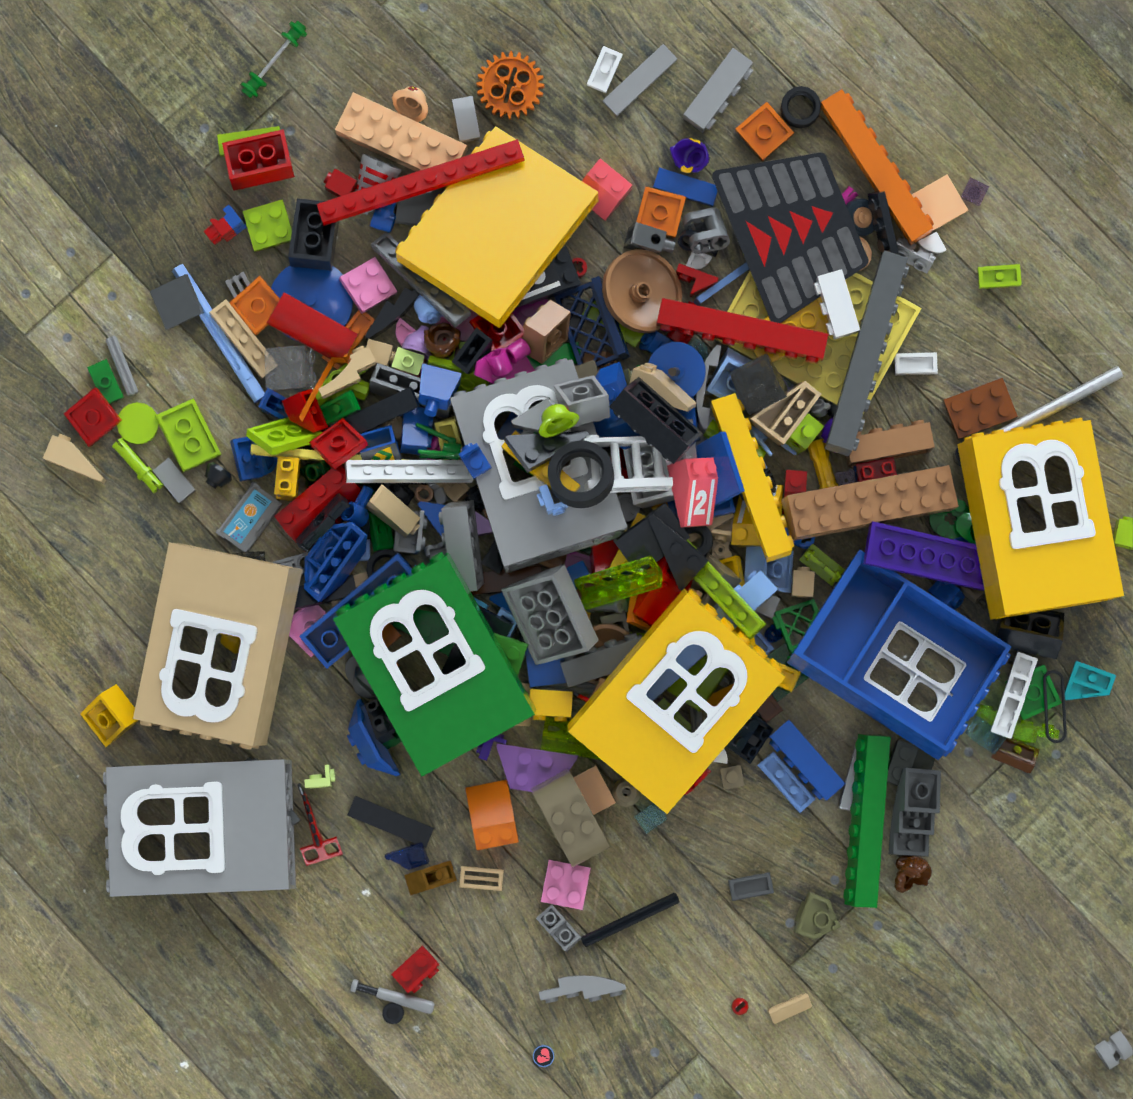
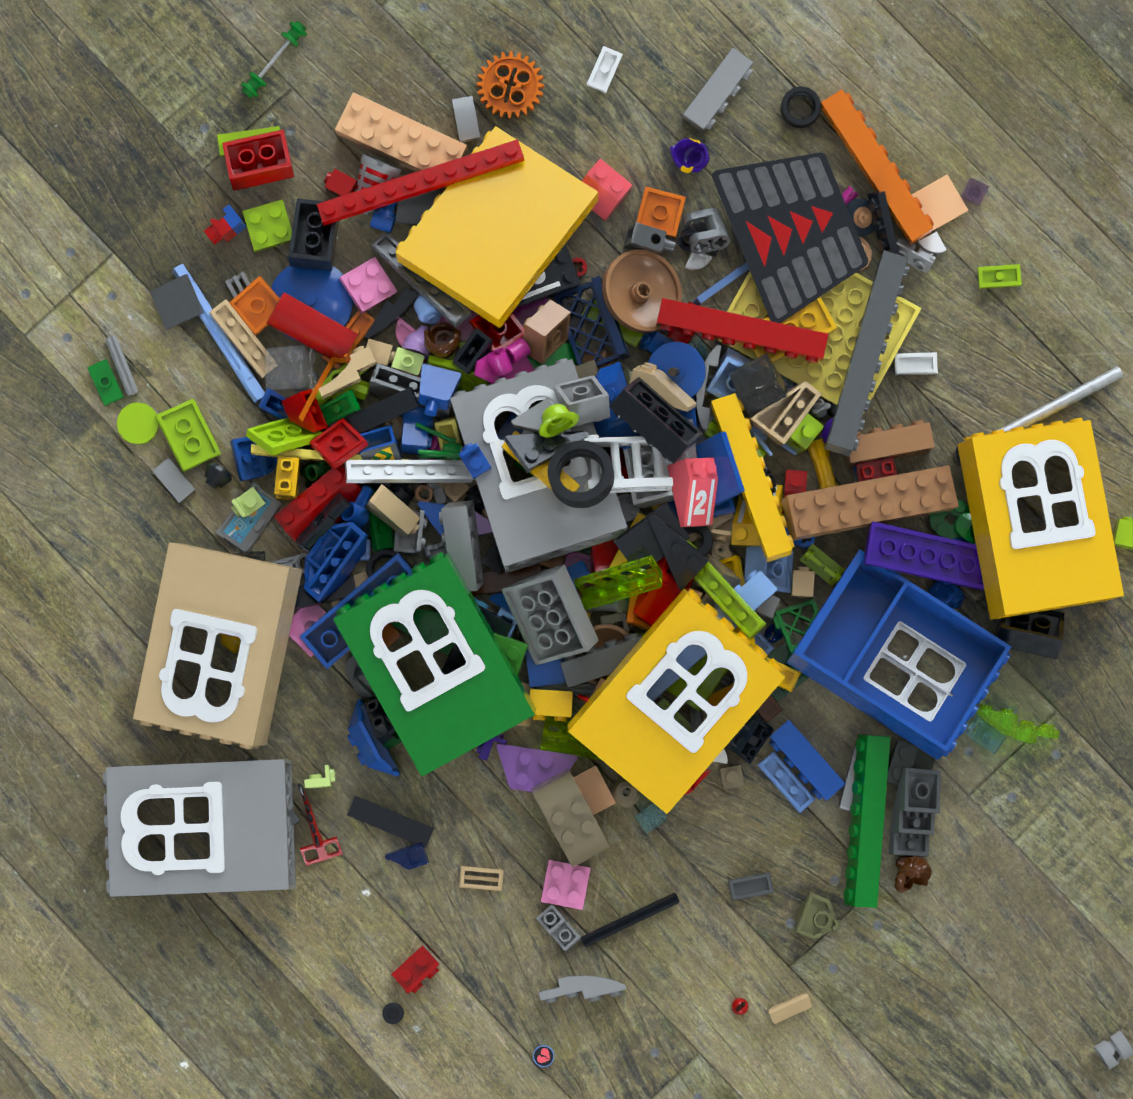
tan slope [43,434,106,484] -> none
red tile [64,387,122,447] -> none
yellow slope [80,684,139,747] -> none
lime pin [112,438,163,494] -> none
light grey piece [350,979,435,1014] -> none
light nougat hat [392,86,428,122] -> none
pearl gold slope [404,860,457,896] -> none
orange slope [465,780,519,851] -> none
light blue bracket [537,484,568,516] -> none
light grey tile [602,44,677,117] -> none
blue tile [653,167,718,207] -> none
red slope [676,263,718,297] -> none
orange plate [735,102,794,162] -> none
white brick [814,269,860,340] -> none
clear purple plate [834,469,856,486] -> none
dark orange plate [943,378,1018,440] -> none
white slope [991,652,1038,739] -> none
reddish brown slope [991,735,1040,773] -> none
green plate [1005,665,1062,721] -> none
black piece [1043,670,1067,743] -> none
teal wing [1065,661,1116,700] -> none
none -> yellowish green bracket [231,487,266,518]

